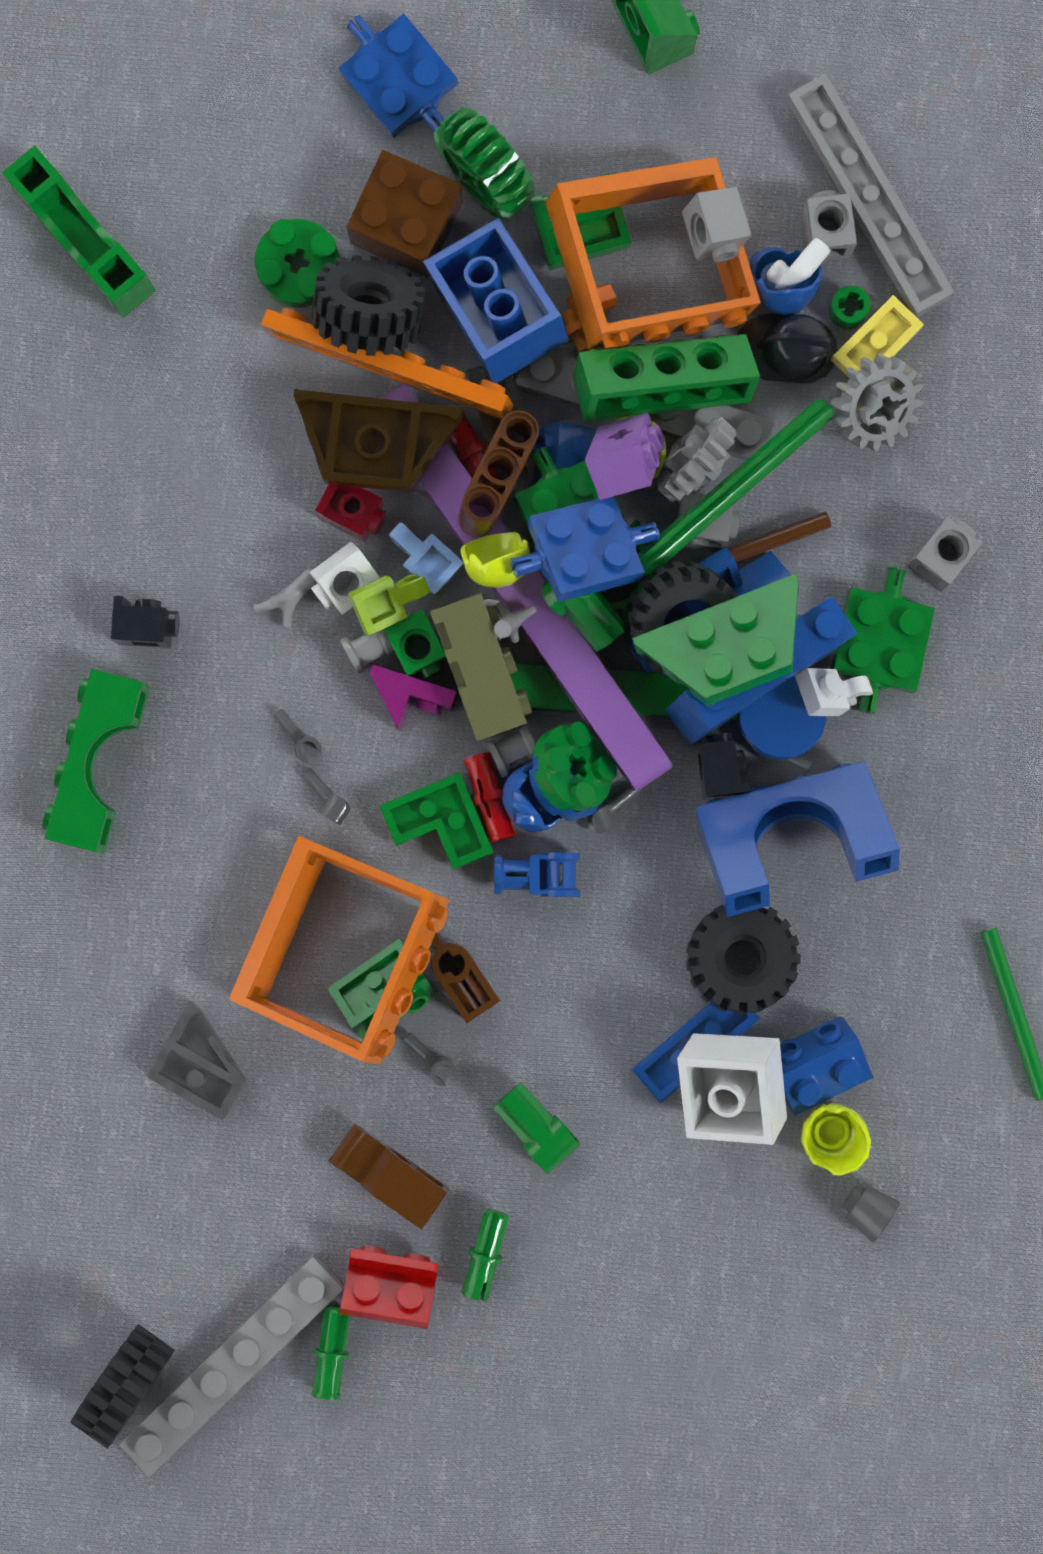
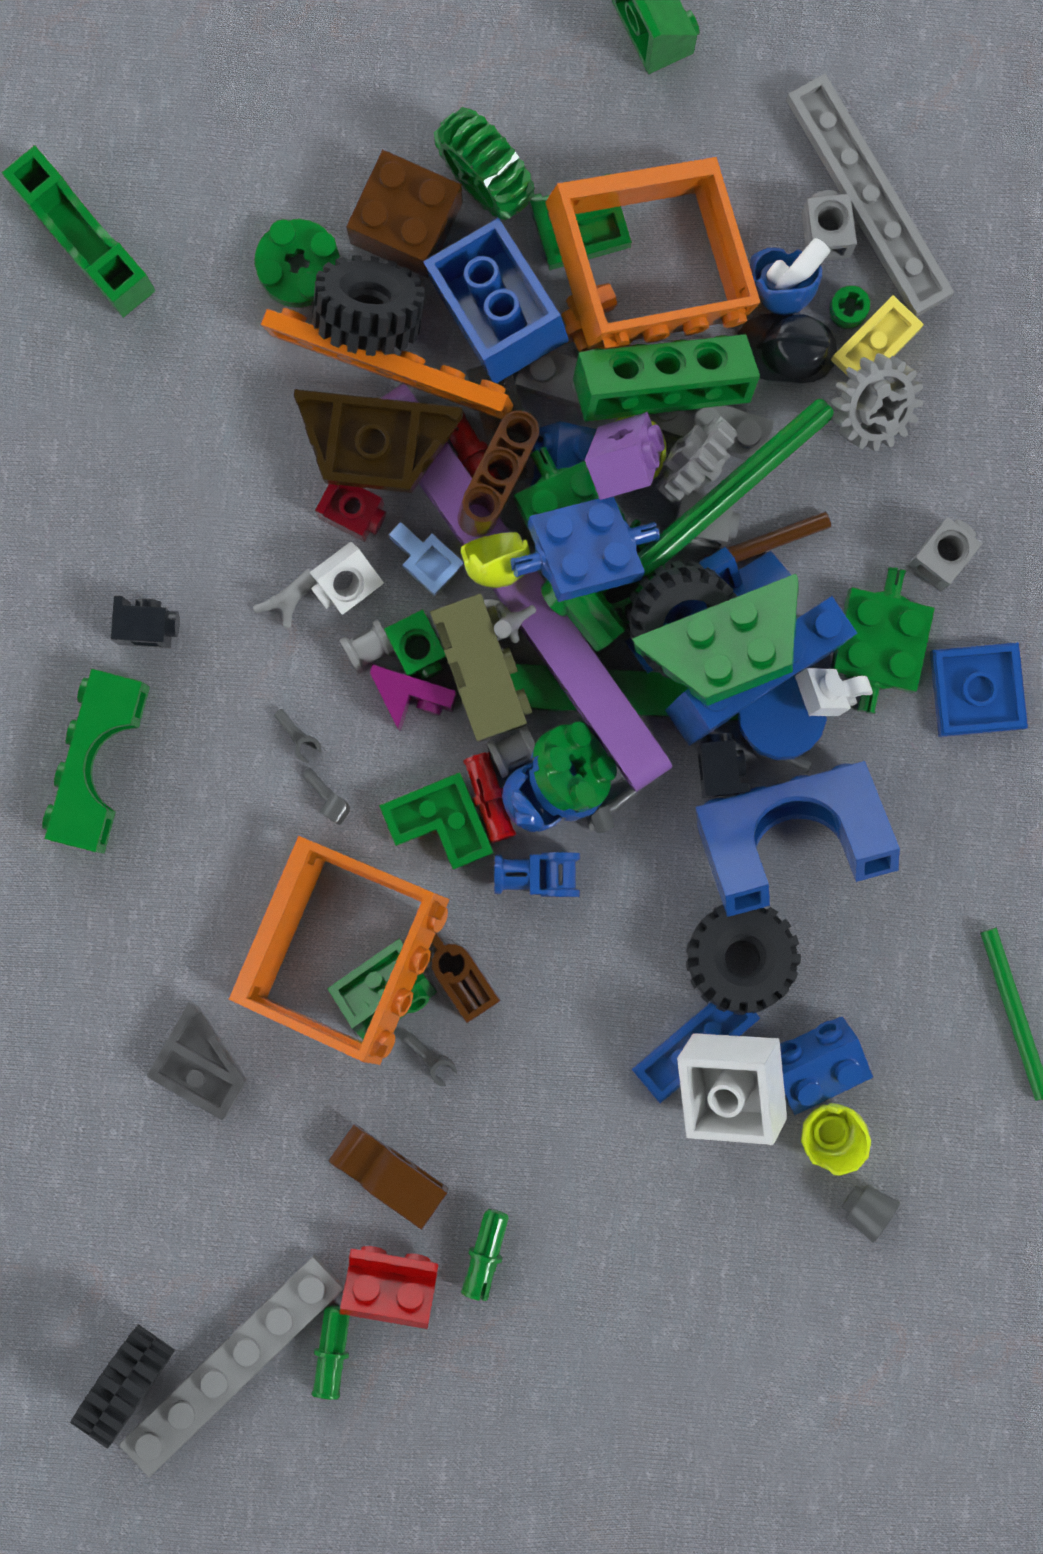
blue plate [338,13,459,138] -> none
lime plate [348,573,431,636] -> none
green piece [493,1082,581,1174] -> none
light grey brick [682,186,751,262] -> none
none -> blue tile [930,642,1028,737]

